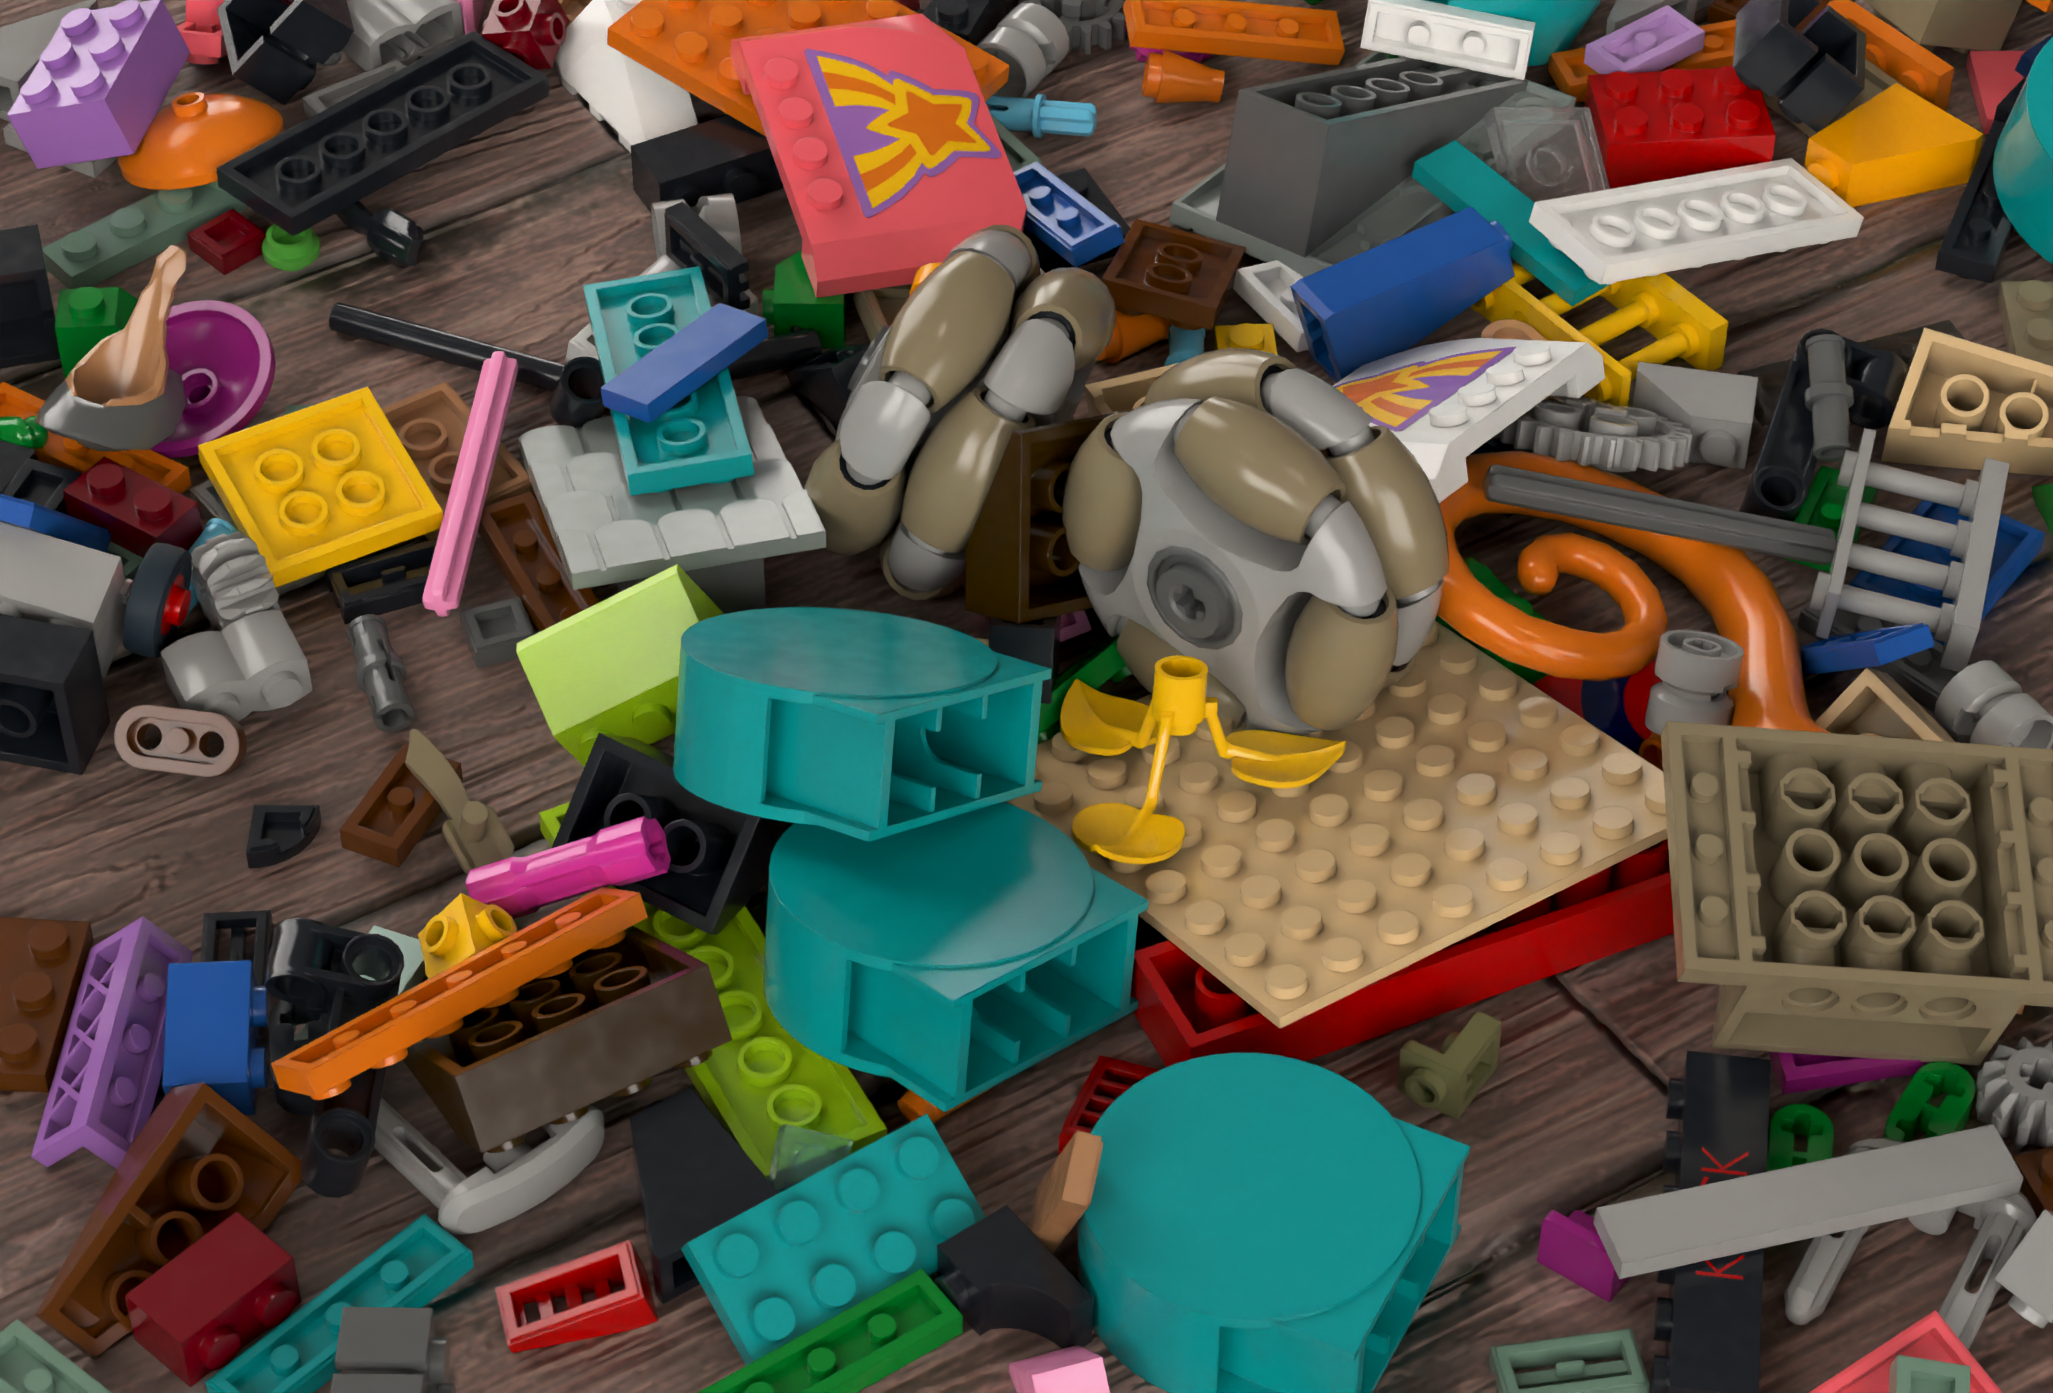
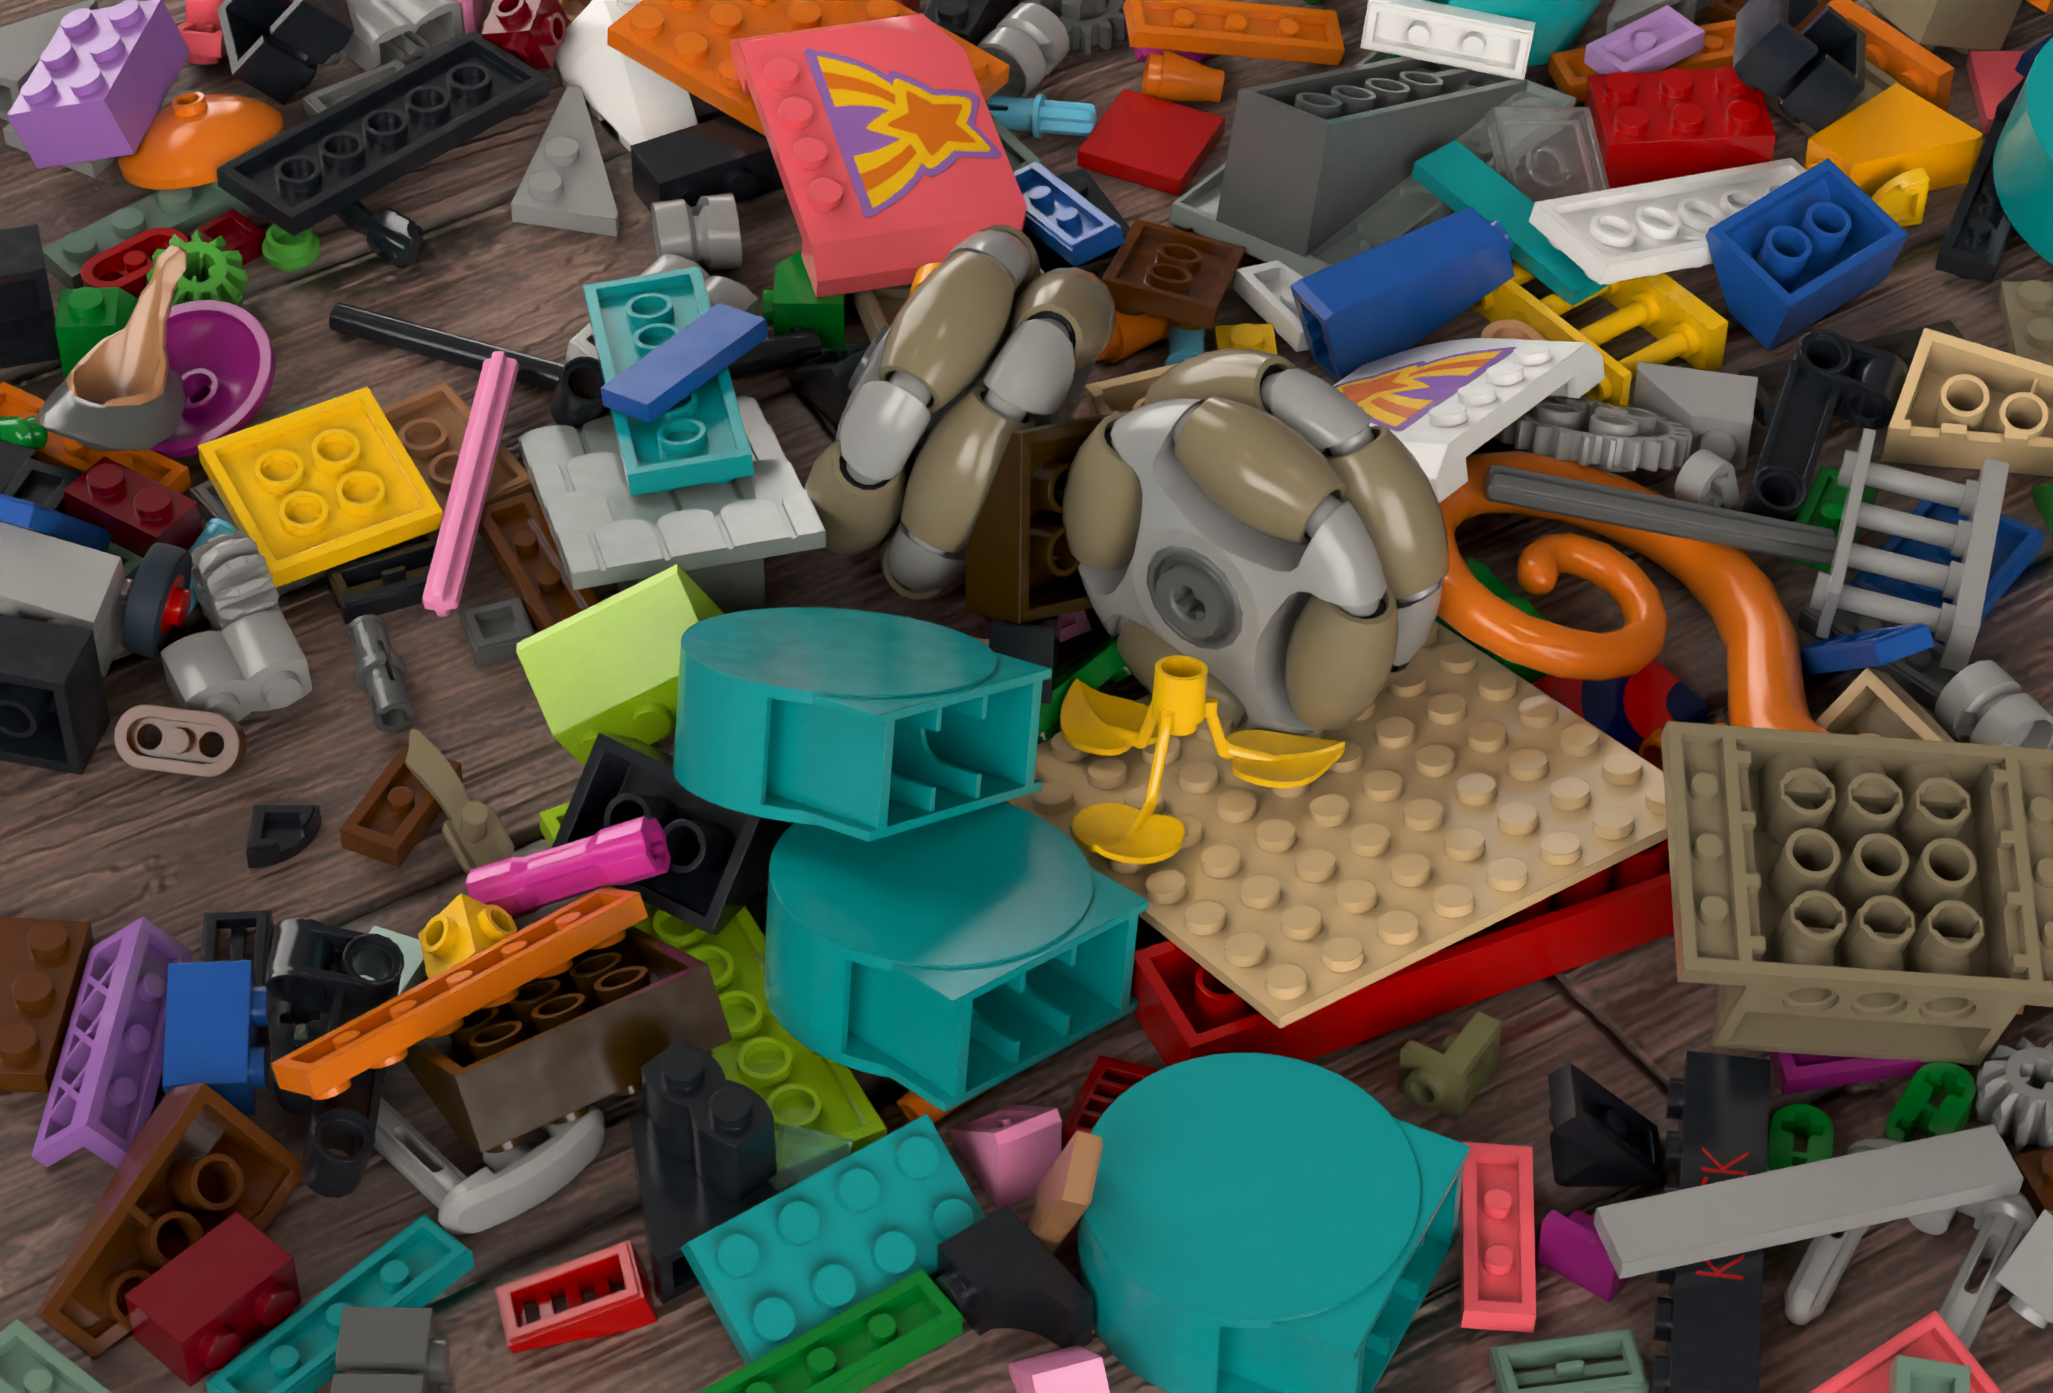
black tile [664,202,750,311] -> none
light grey wheel [1644,630,1744,736] -> none
dark grey pin [1804,334,1854,461] -> none
none -> red plate [81,227,188,298]
none -> bright green gear [147,229,248,307]
none -> light grey wing [511,85,620,237]
none -> black brick [641,1041,777,1201]
none -> bright pink slope [949,1104,1062,1210]
none -> red tile [1077,89,1225,196]
none -> coral plate [1460,1142,1536,1333]
none -> black slope [1548,1062,1665,1187]
none -> light grey beam [1675,449,1741,512]
none -> blue slope [1705,158,1908,351]
none -> yellow tile [1871,167,1930,227]

